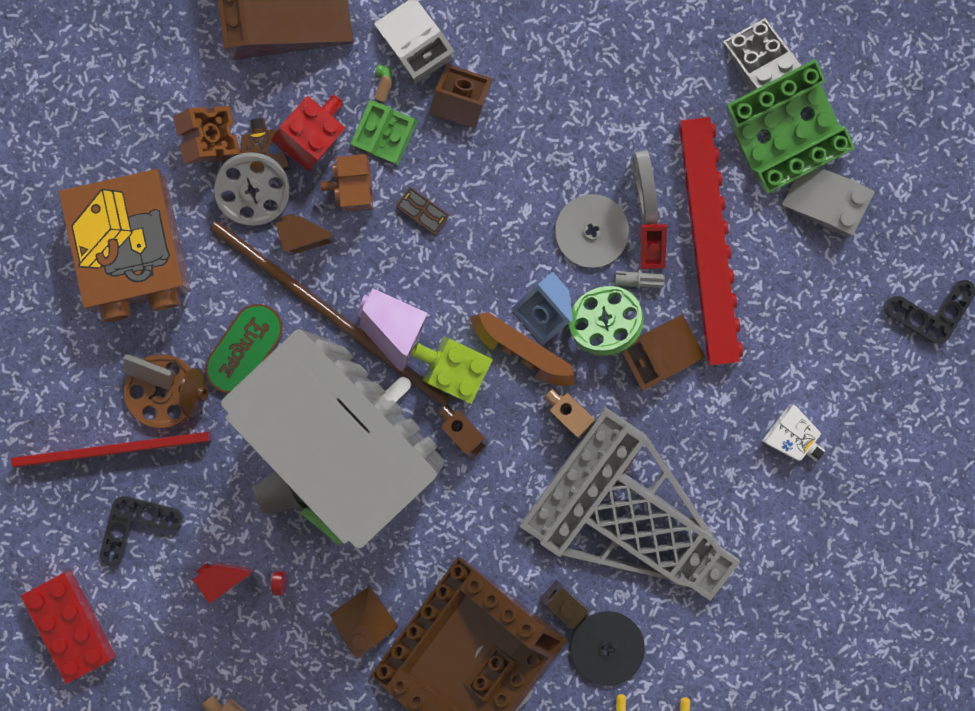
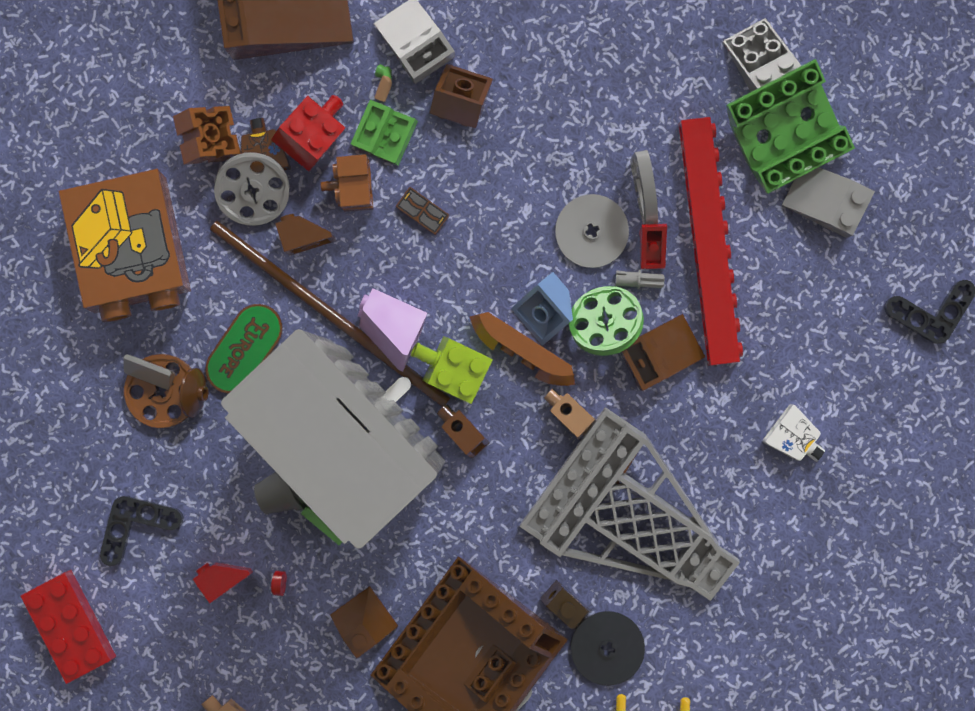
red tile [11,431,212,467] -> none

